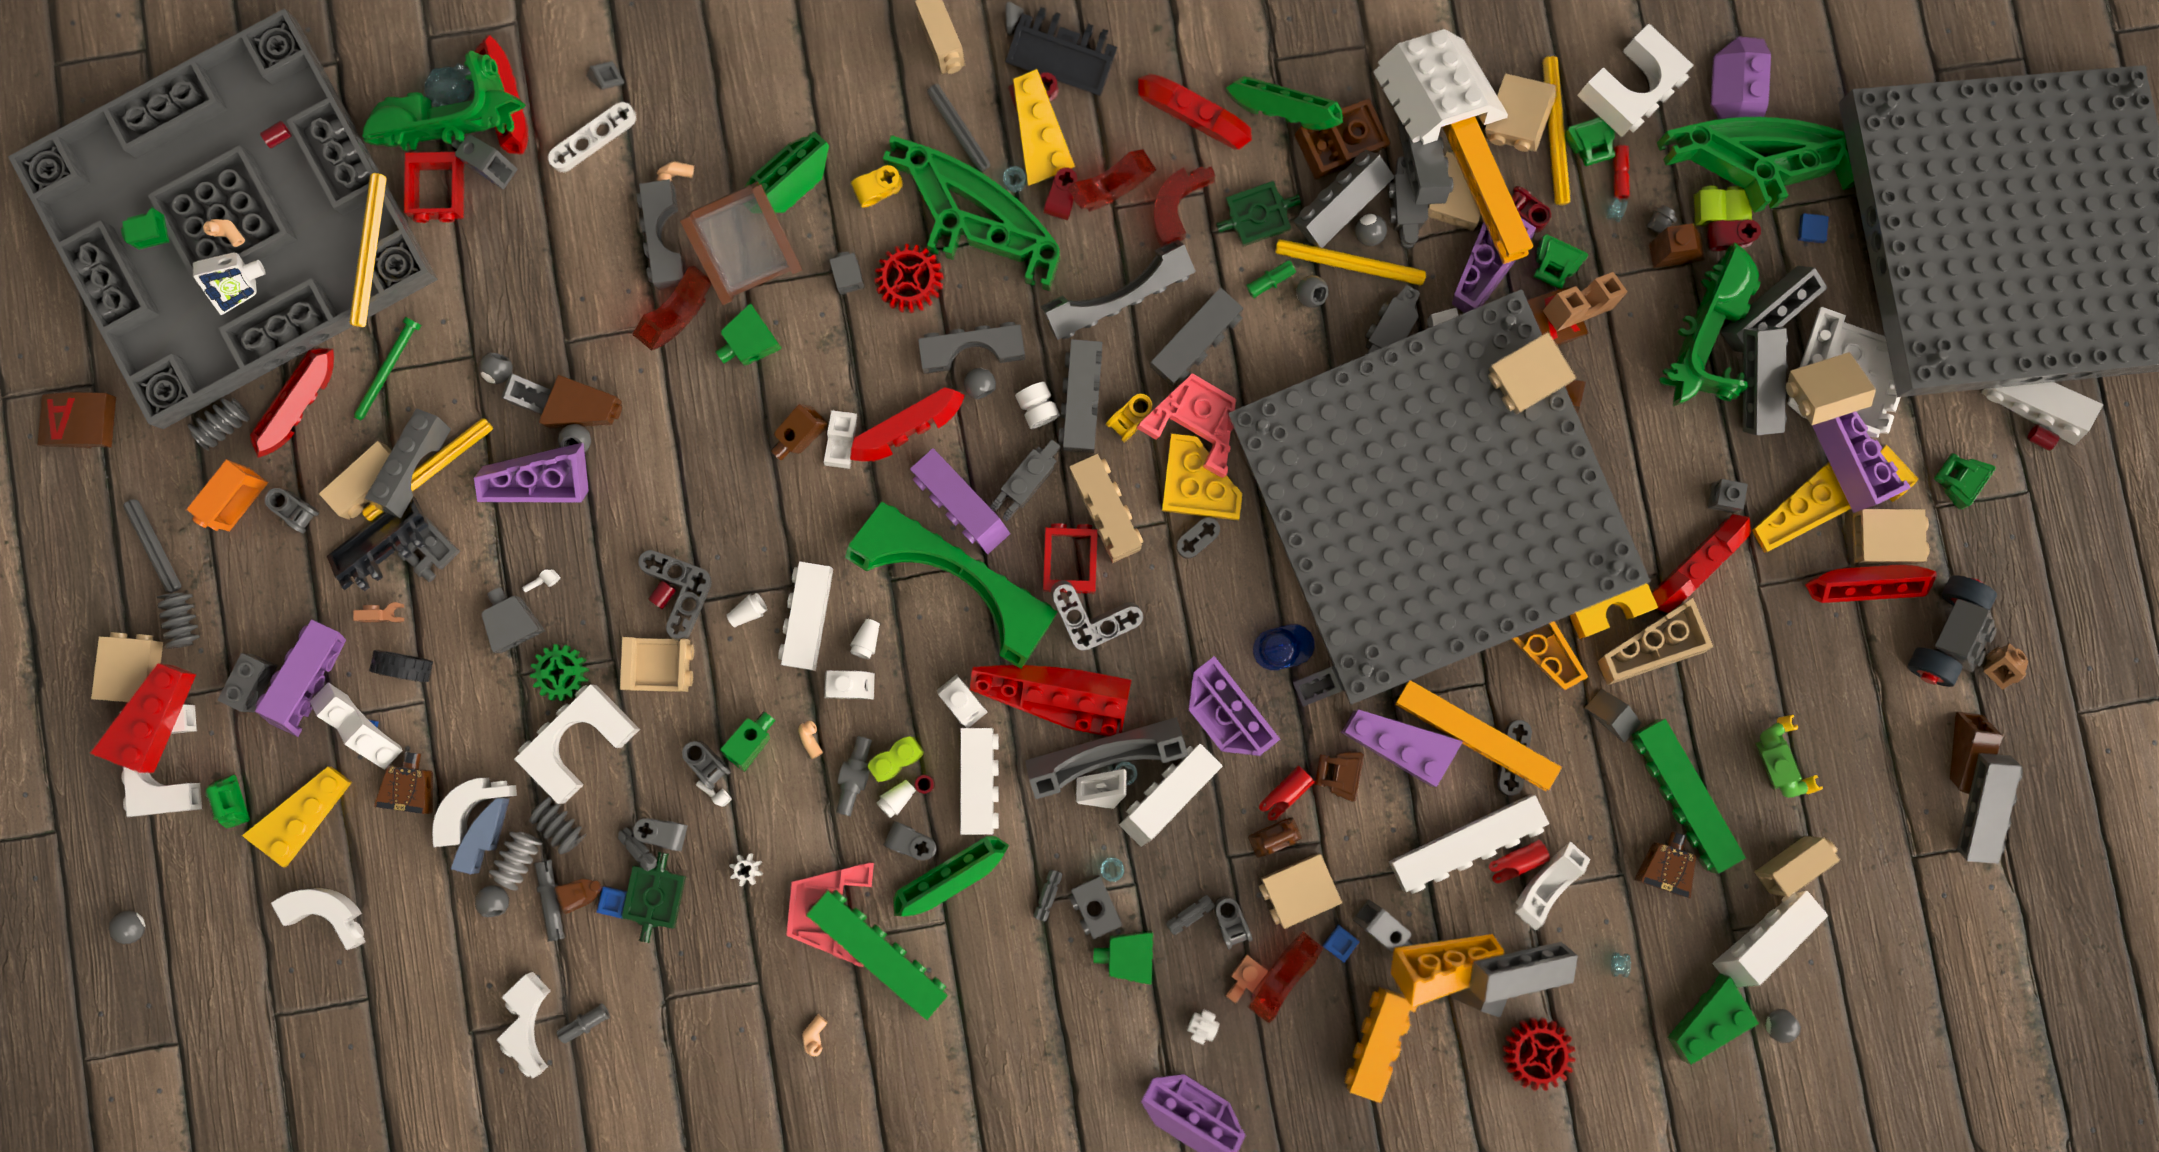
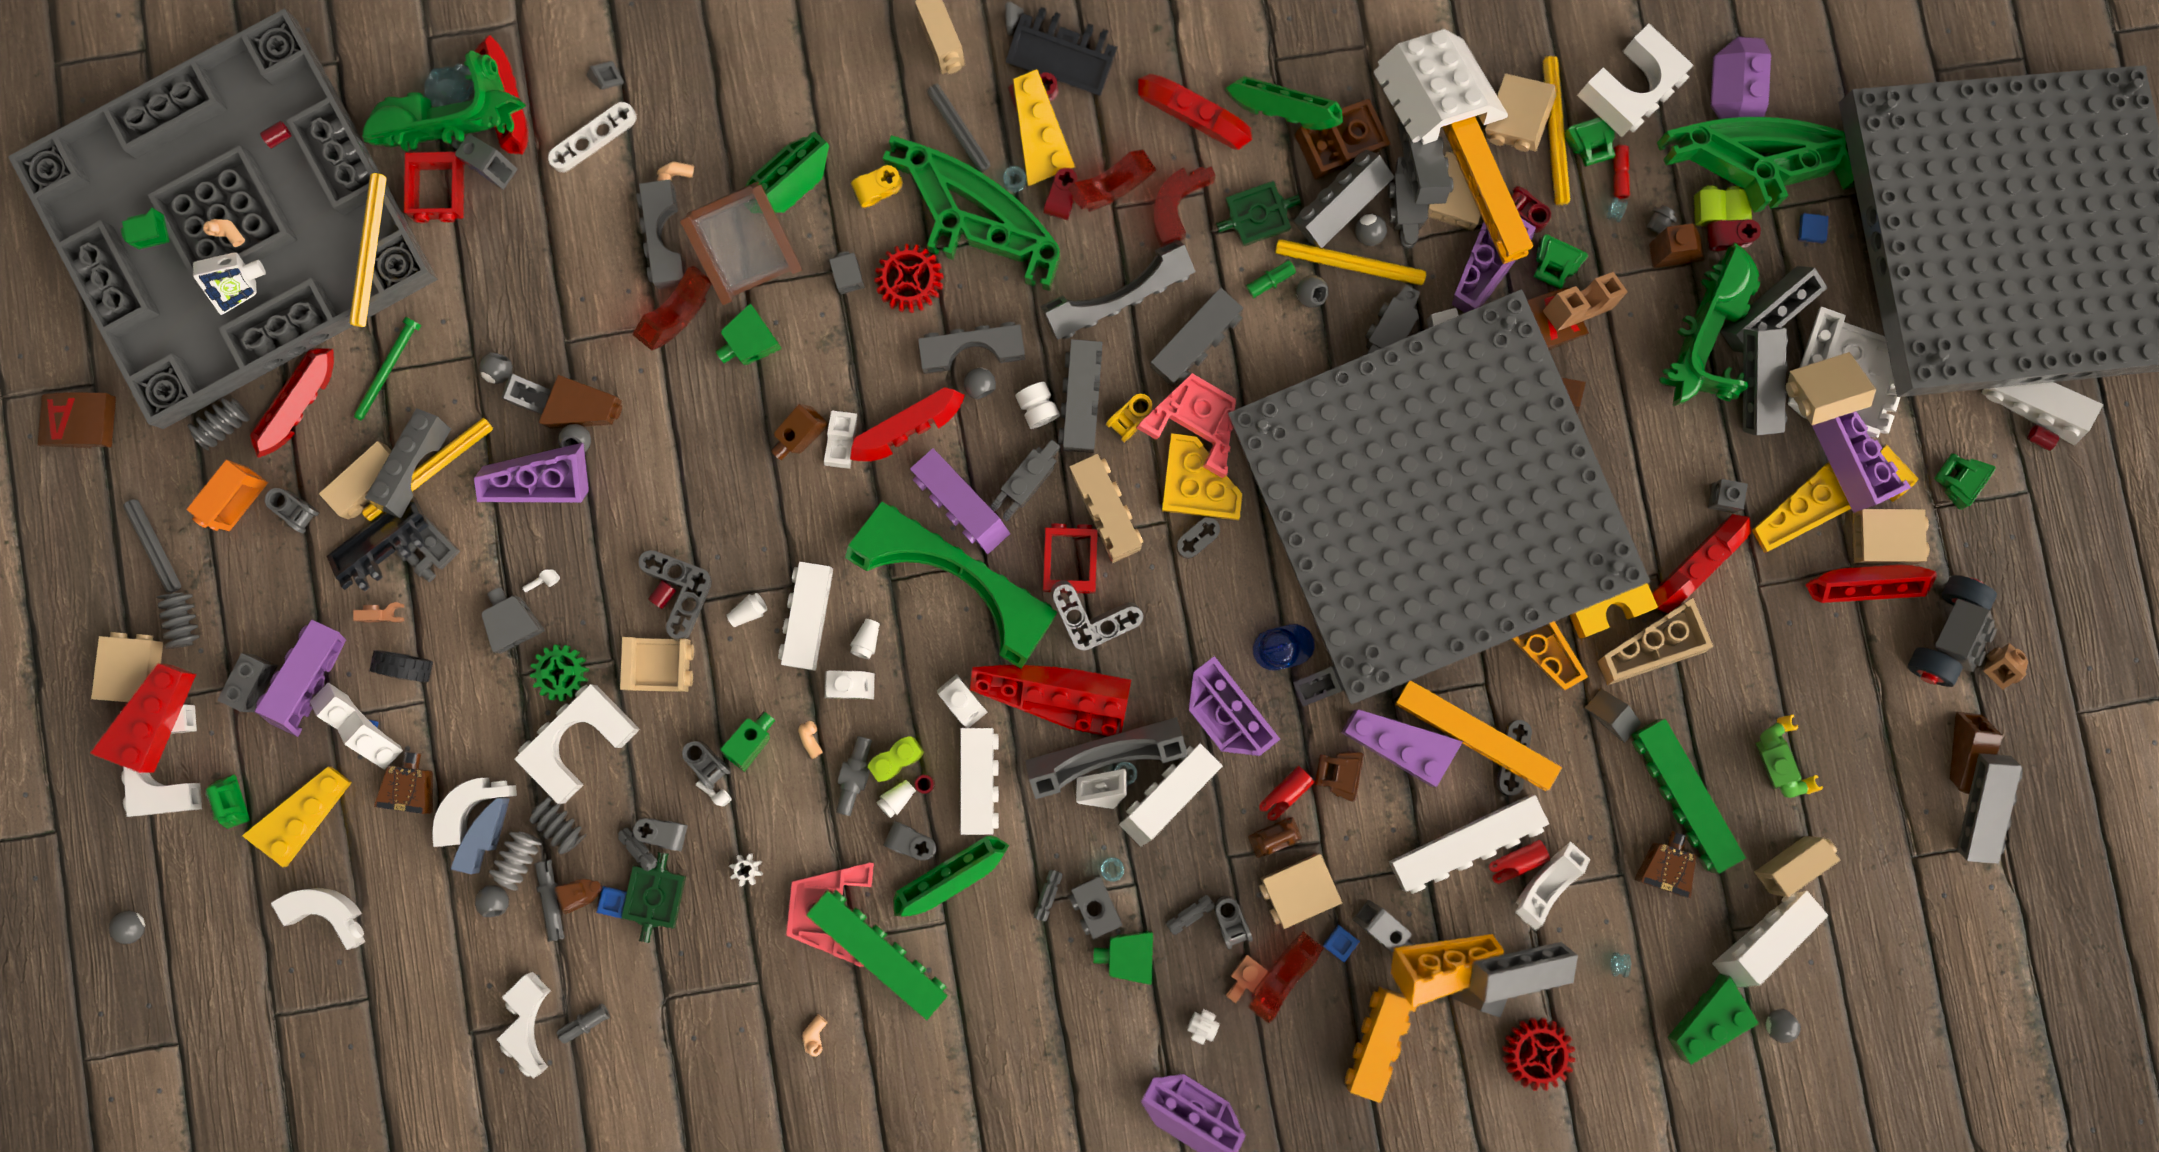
tan brick [1488,333,1576,415] -> none

